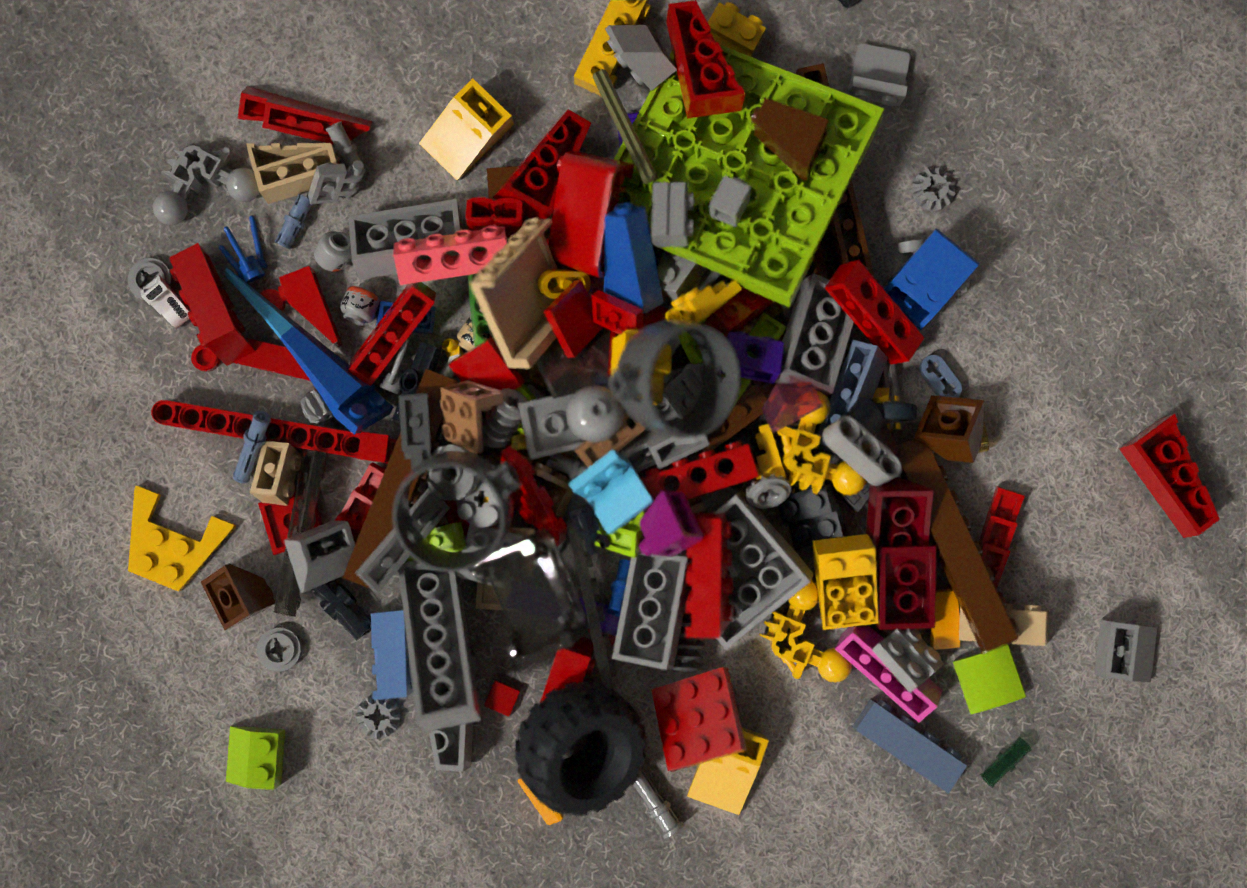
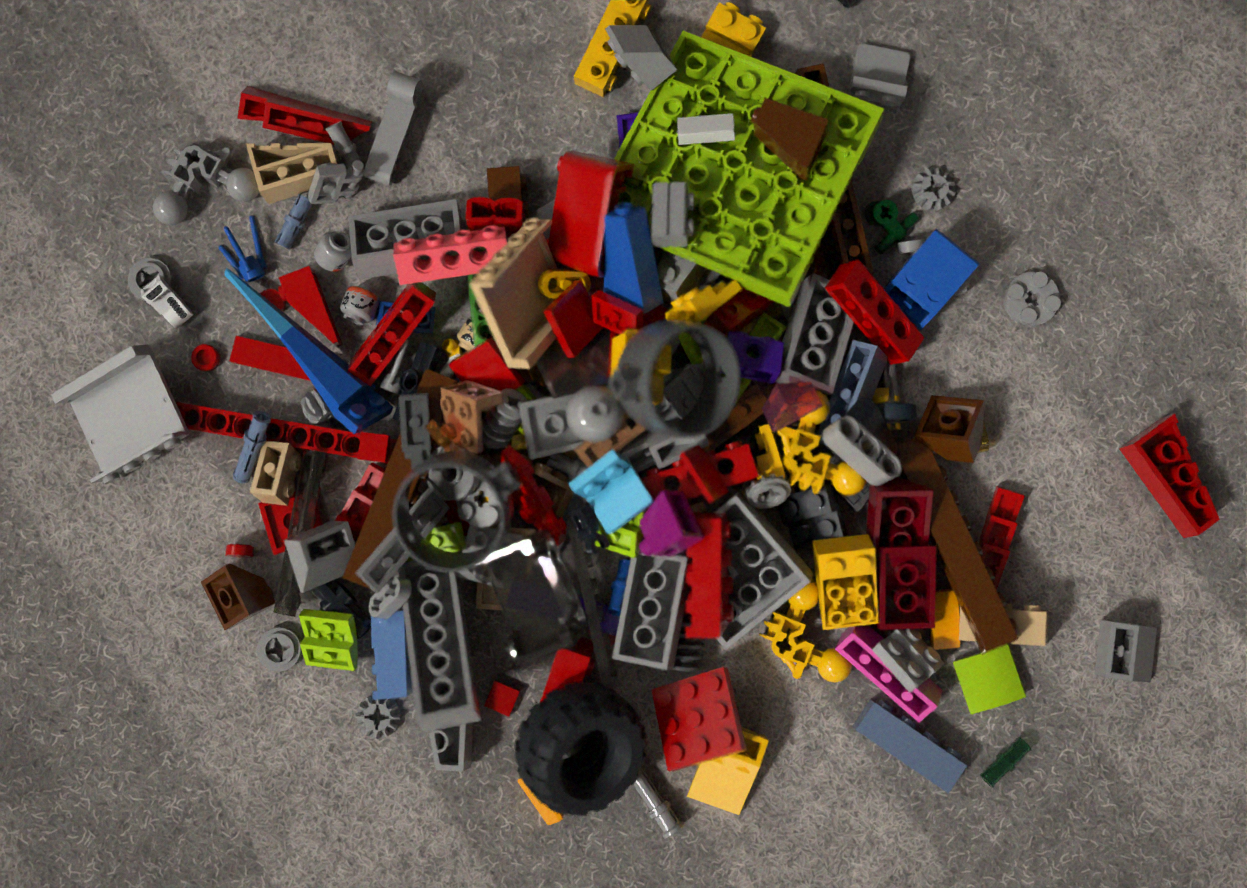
yellow wing [128,485,236,592] -> none
red wedge [169,243,255,366] -> none
lime slope [226,726,286,790] -> none
yellow slope [419,78,514,181] -> none
red wedge [492,109,591,219] -> none
olive axle [593,69,657,184] -> none
red wedge [666,0,745,119] -> none
light grey brick [709,176,751,227] -> none
sand blue beam [919,355,962,398] -> none
none -> light grey panel [51,345,190,485]
none -> red tile [225,544,254,558]
none -> lime slope [299,609,358,671]
none -> light grey beam [364,71,425,186]
none -> light grey beam [369,576,411,619]
none -> clear orange plate [424,420,459,452]
none -> white slope [677,113,735,145]
none -> red slope [679,445,728,503]
none -> dark green piece [864,200,919,254]
none -> light grey plate [1004,271,1061,326]

